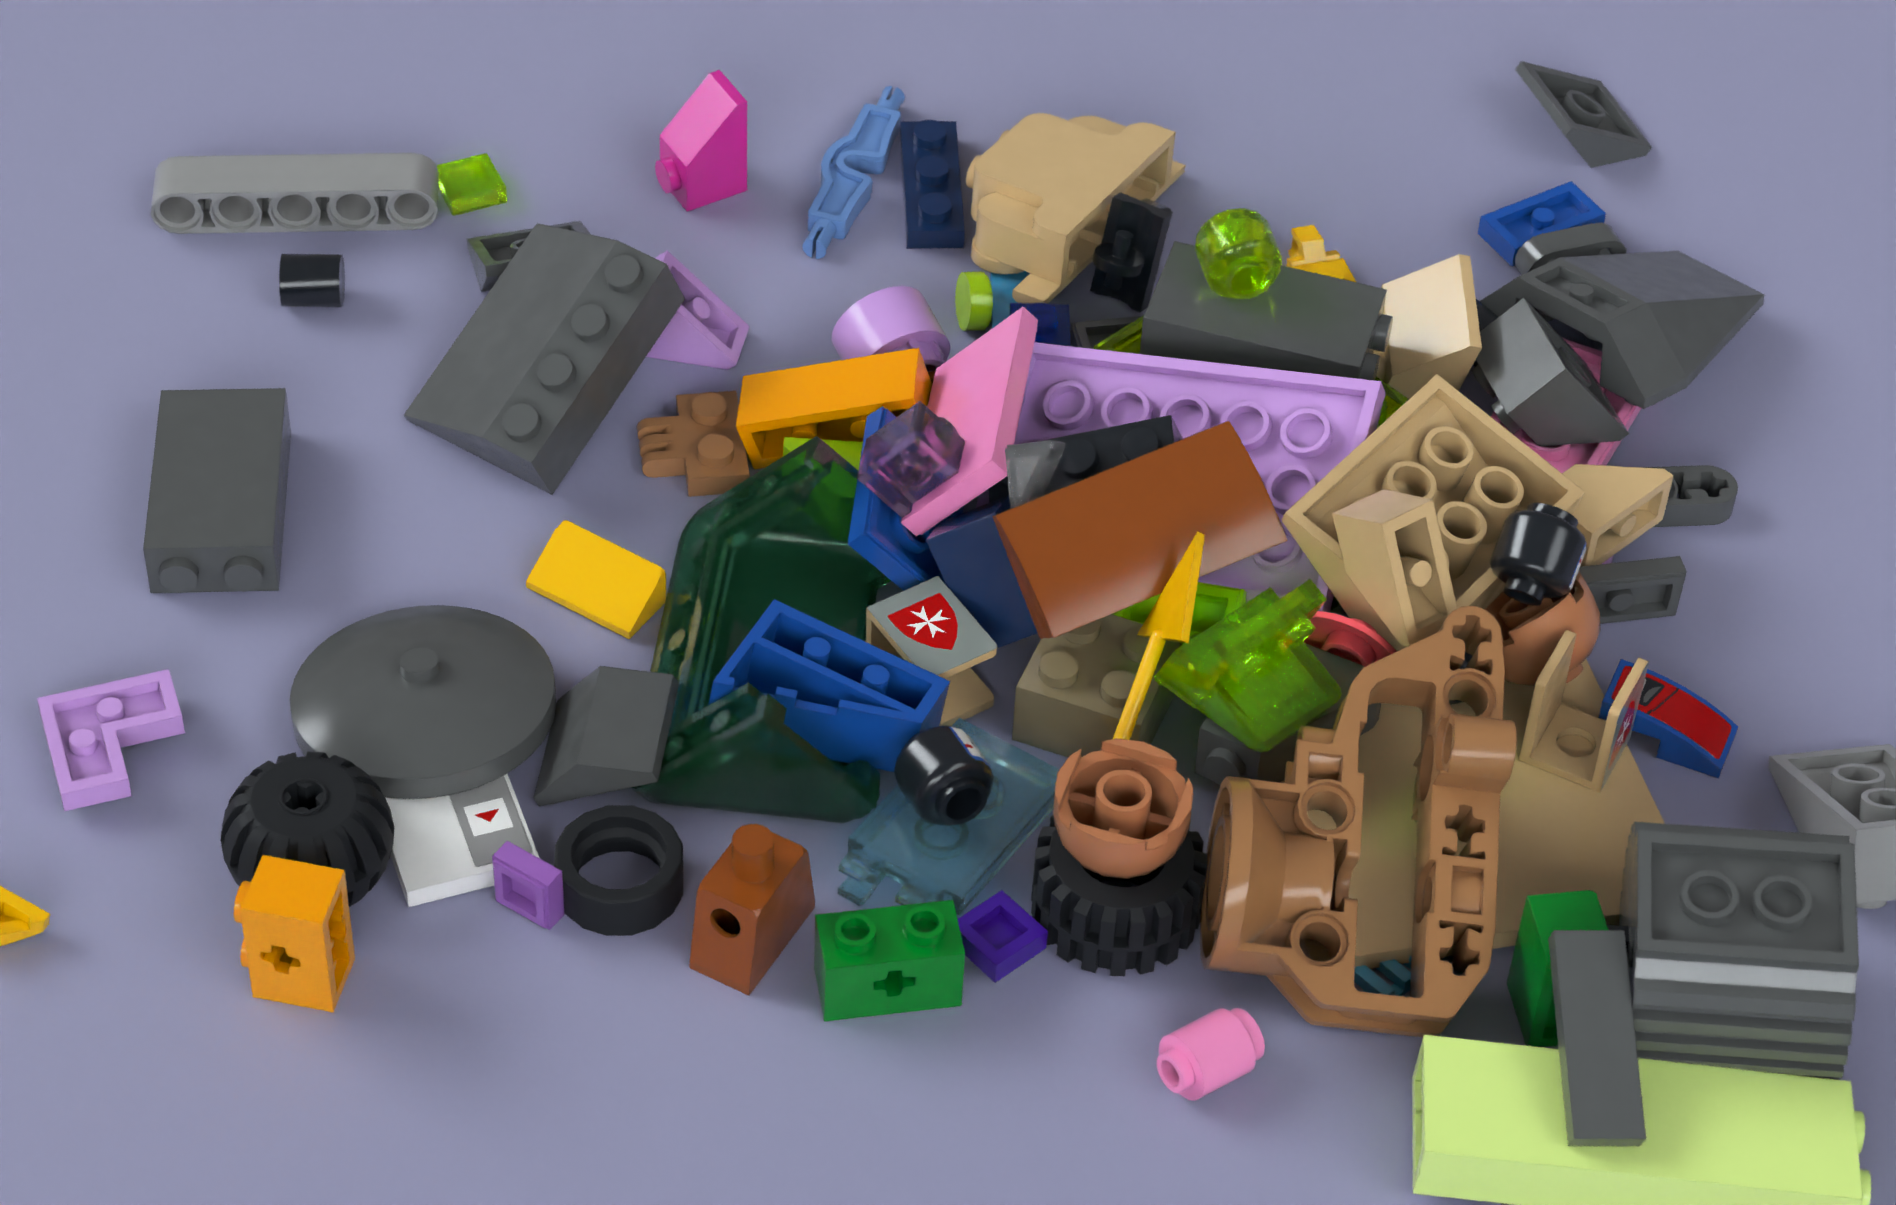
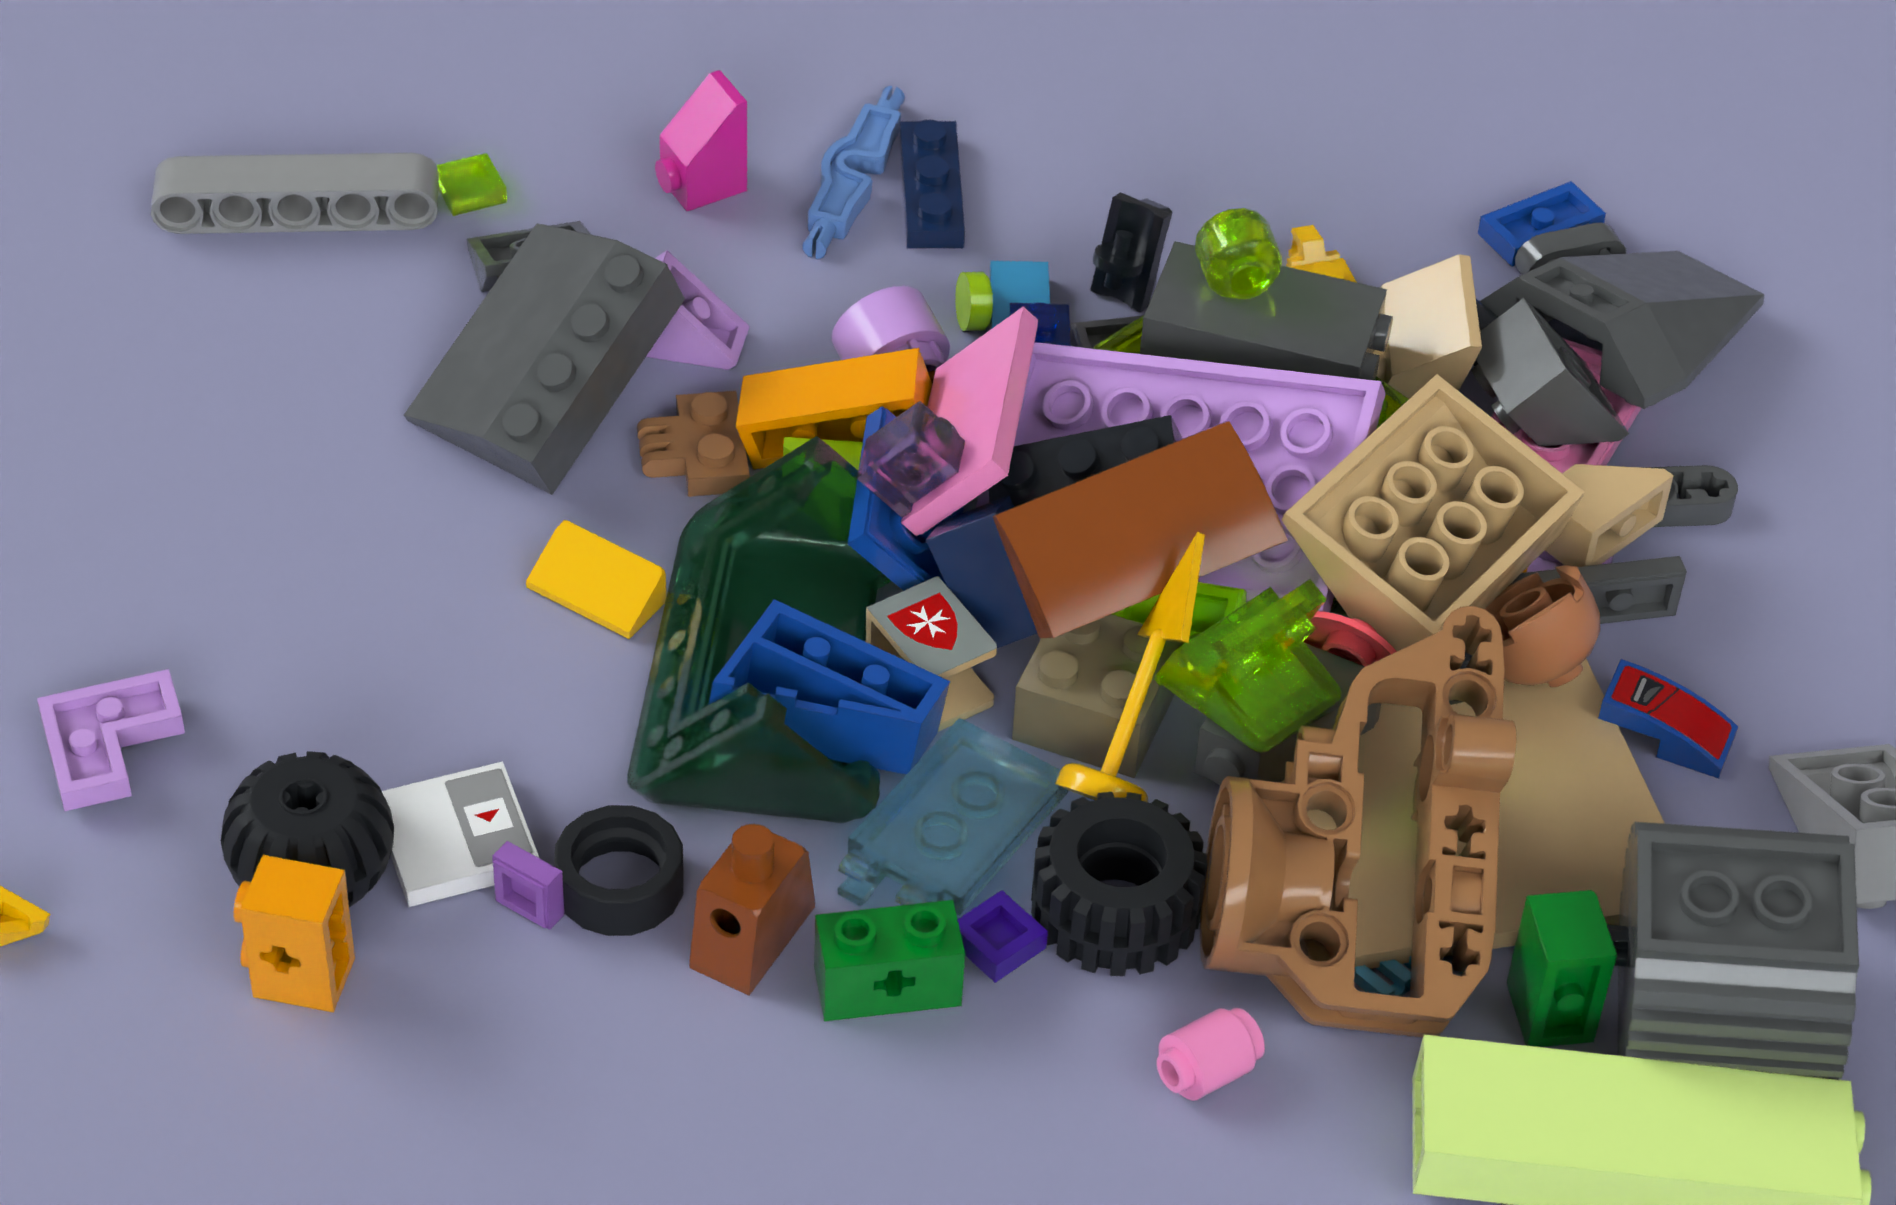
dark grey brick [143,388,291,593] -> none
black piece [279,254,345,307] -> none
dark grey dish [290,605,556,799] -> none
dark grey slope [533,666,679,806] -> none
black head [894,725,994,826] -> none
tan brick [966,113,1186,310] -> none
clear slope [1005,440,1065,508] -> none
nougat cylinder [1053,738,1194,878] -> none
tan slope [1332,489,1457,647] -> none
black head [1490,503,1587,606] -> none
dark grey slope [1515,61,1652,168] -> none
tan piece [1519,630,1649,792] -> none
dark grey tile [1548,930,1646,1146] -> none

